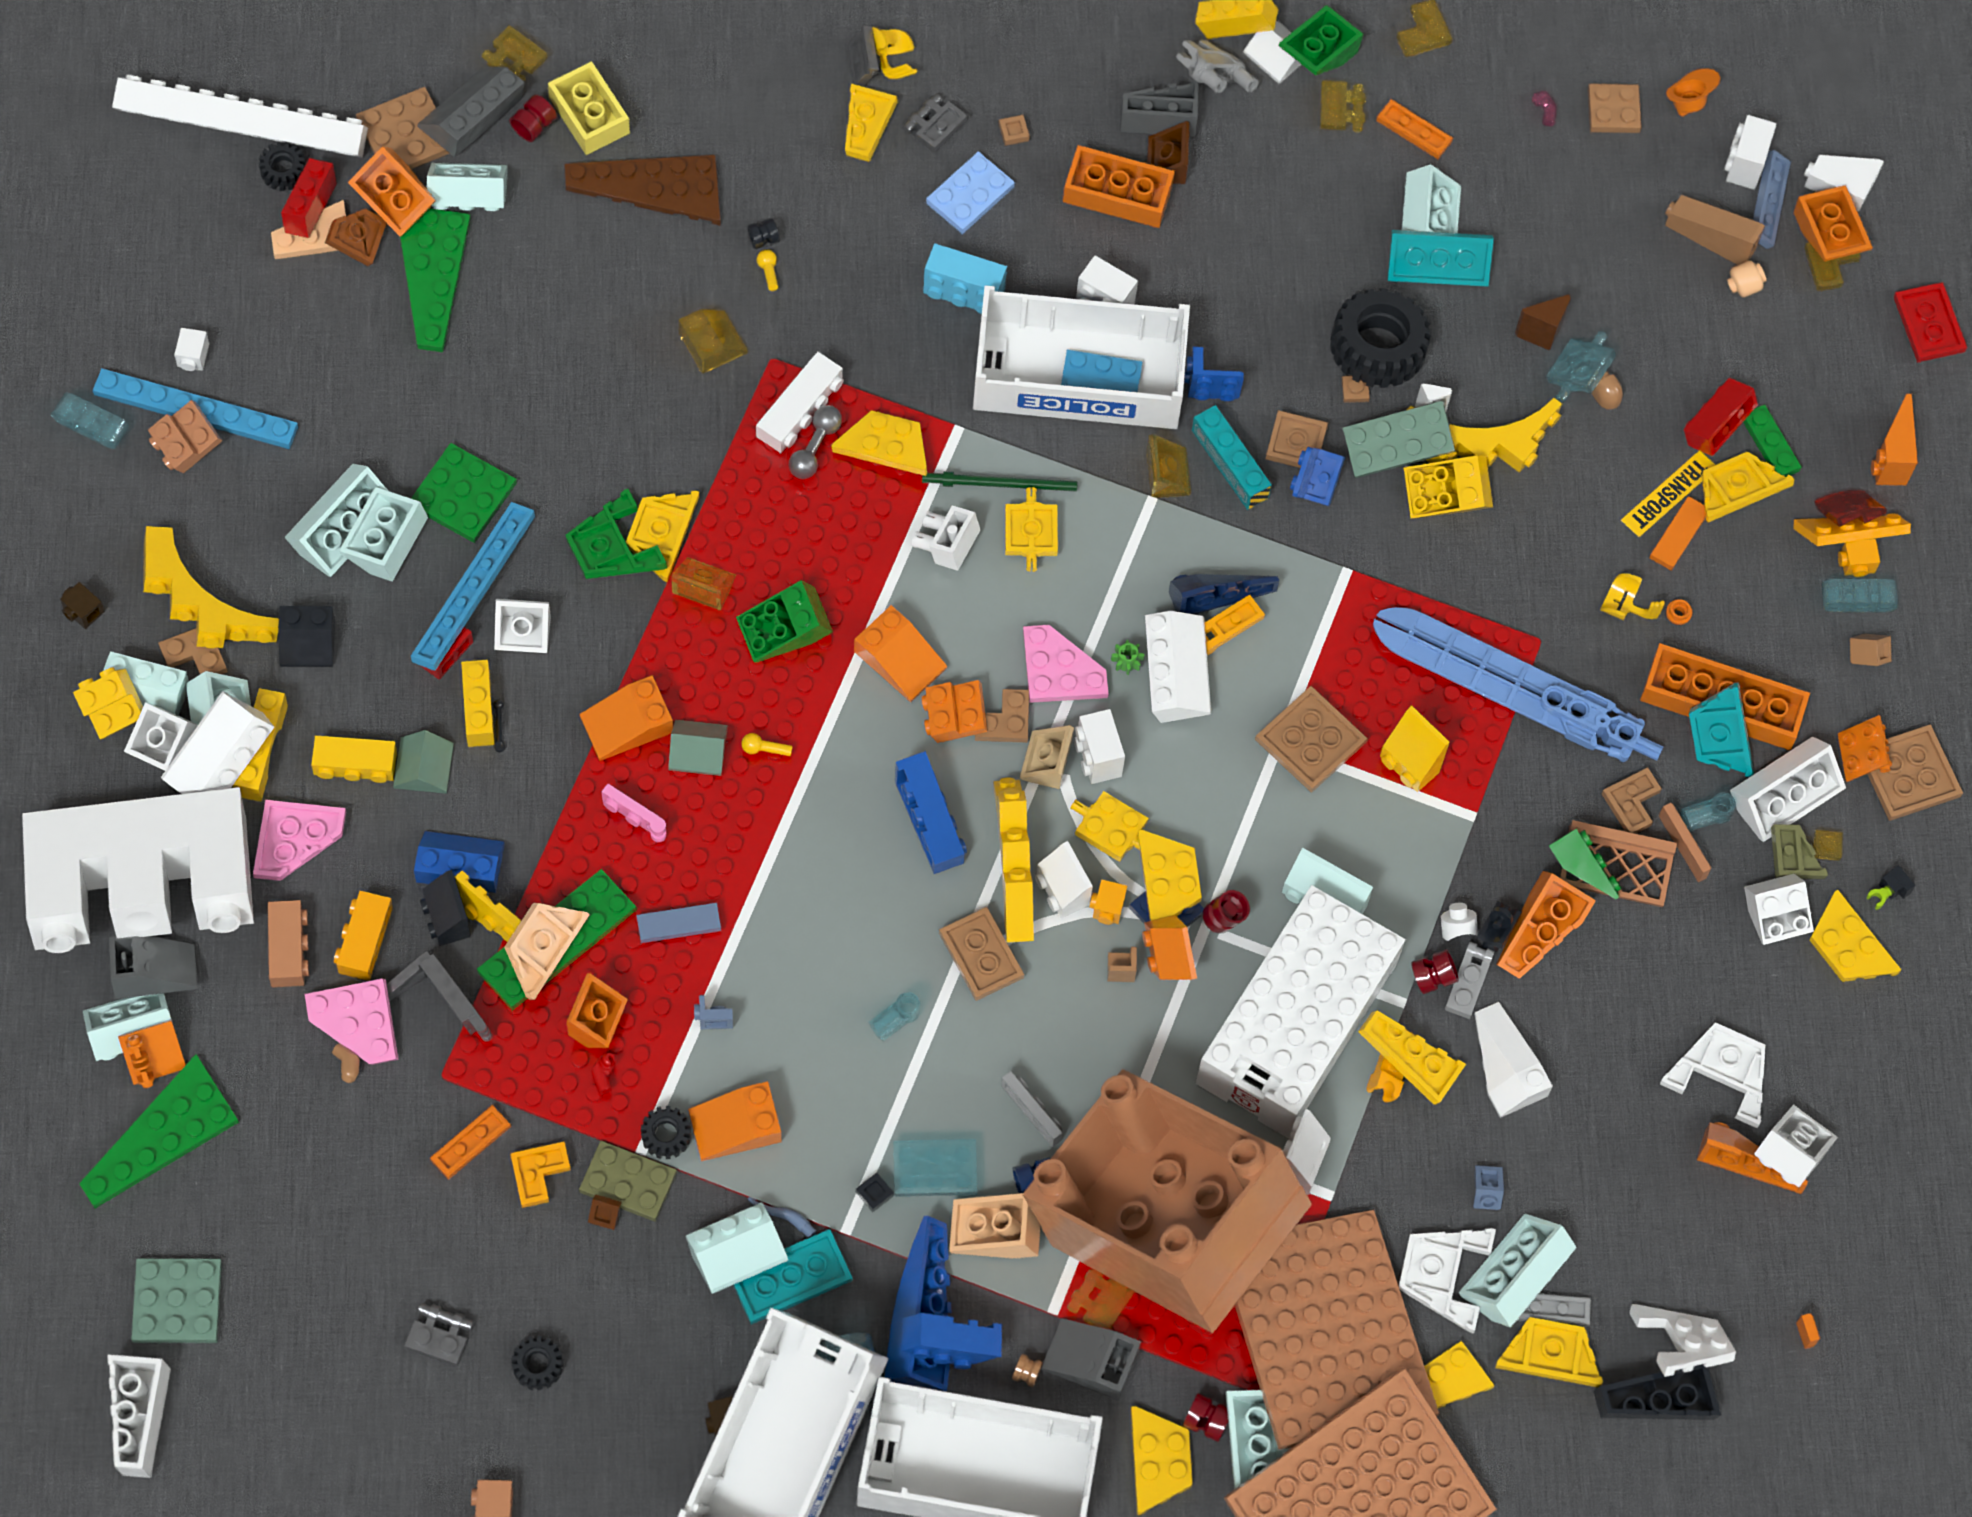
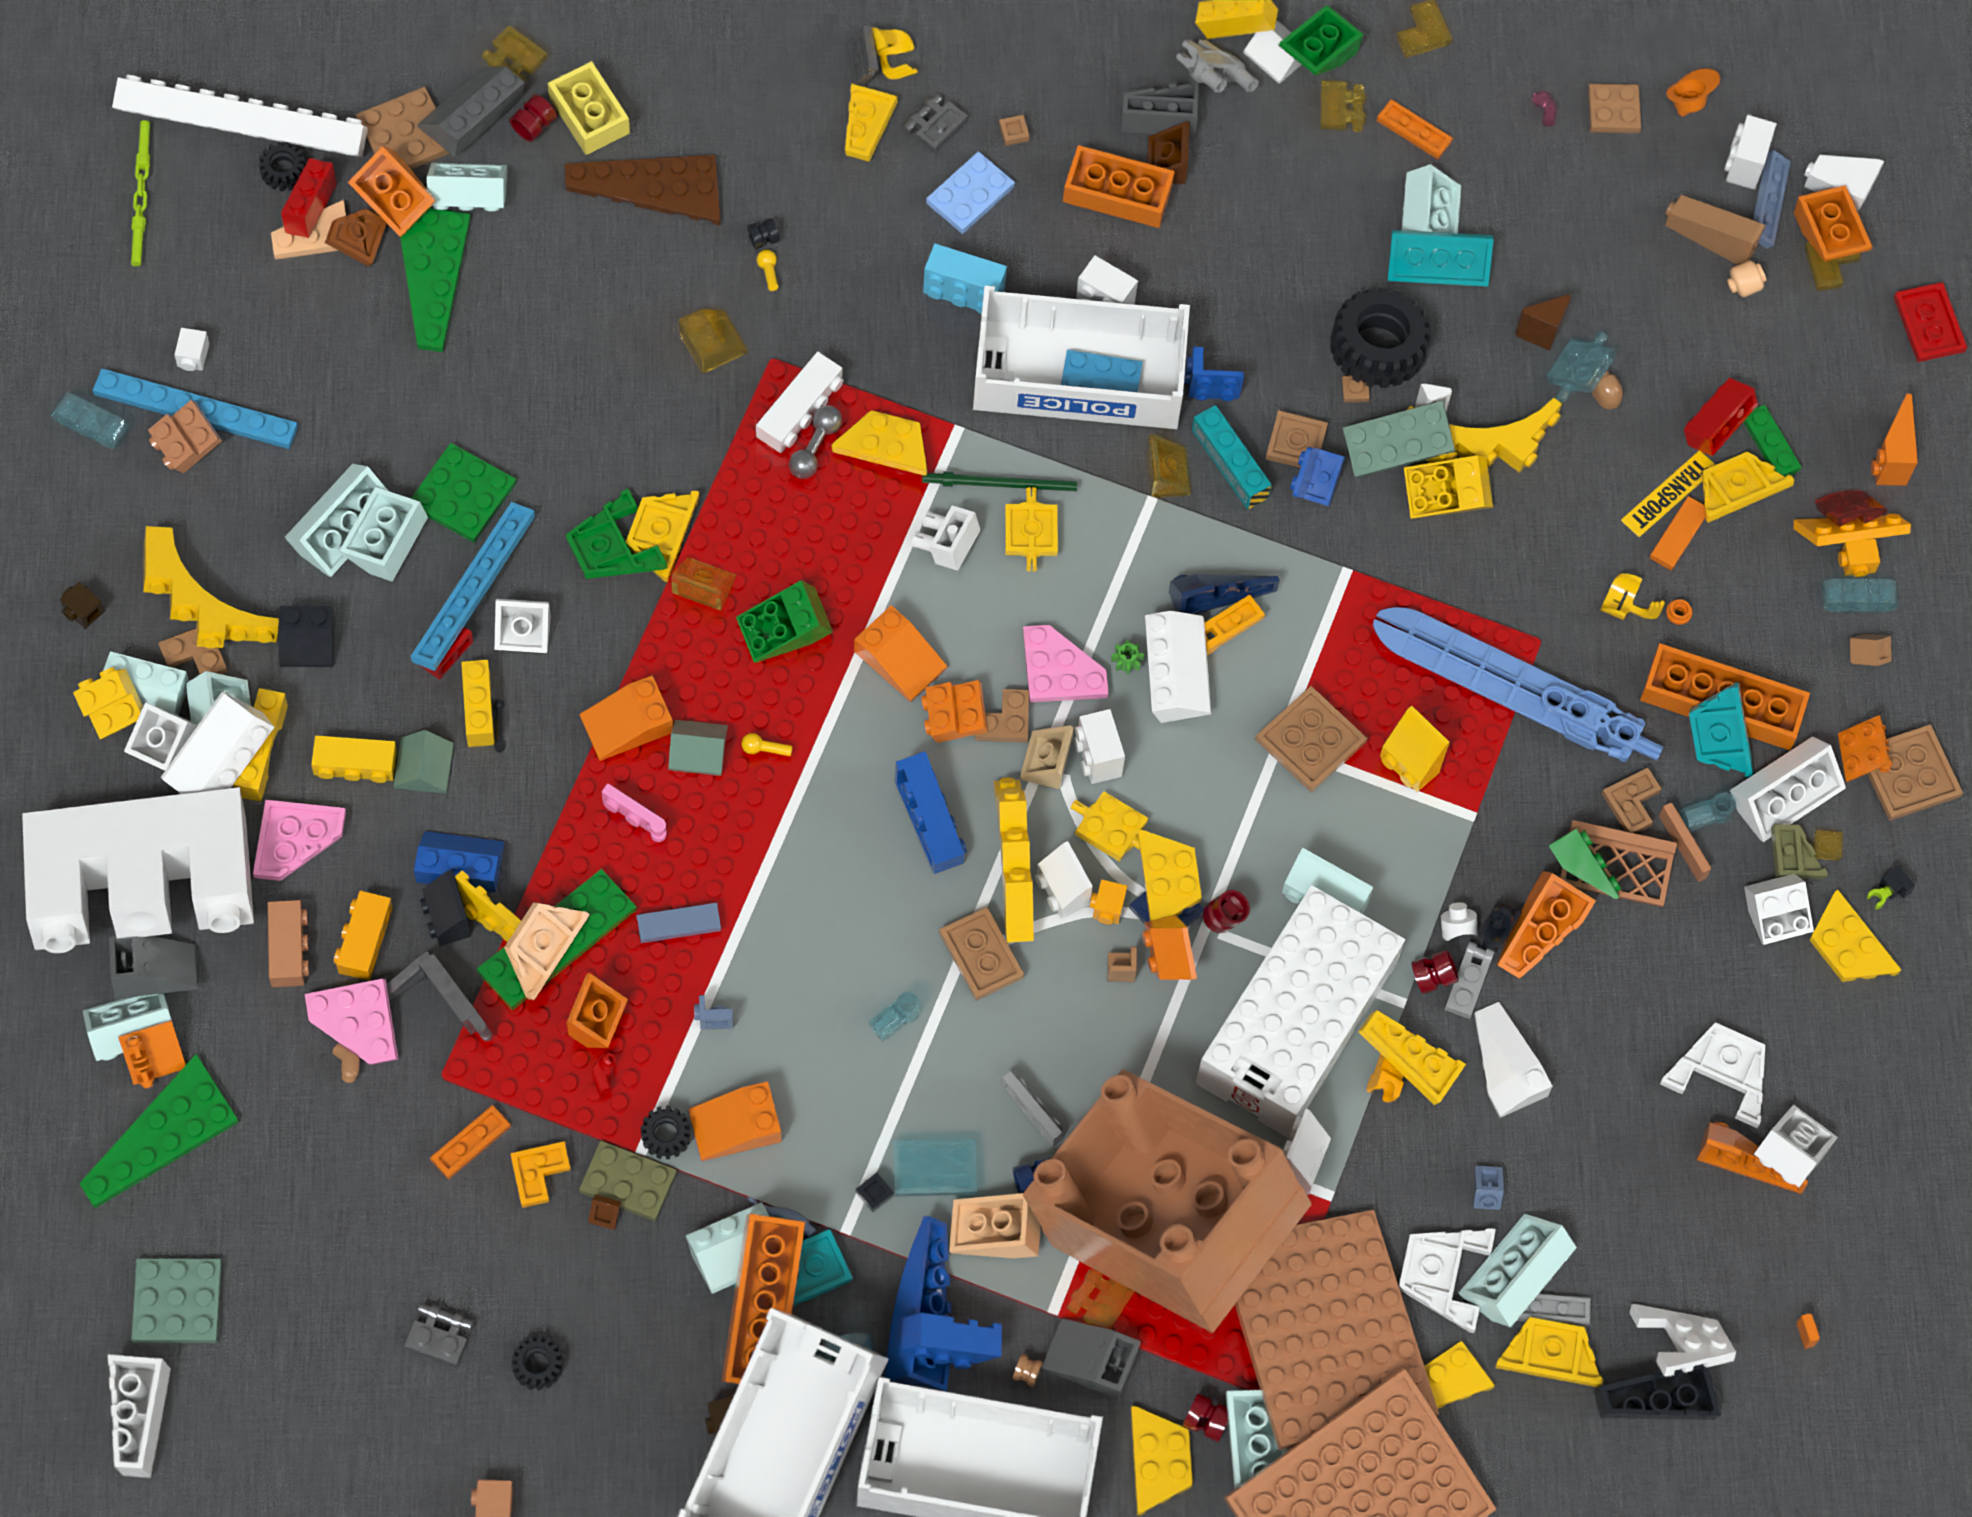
none -> lime piece [131,120,150,266]
none -> orange brick [721,1214,805,1384]

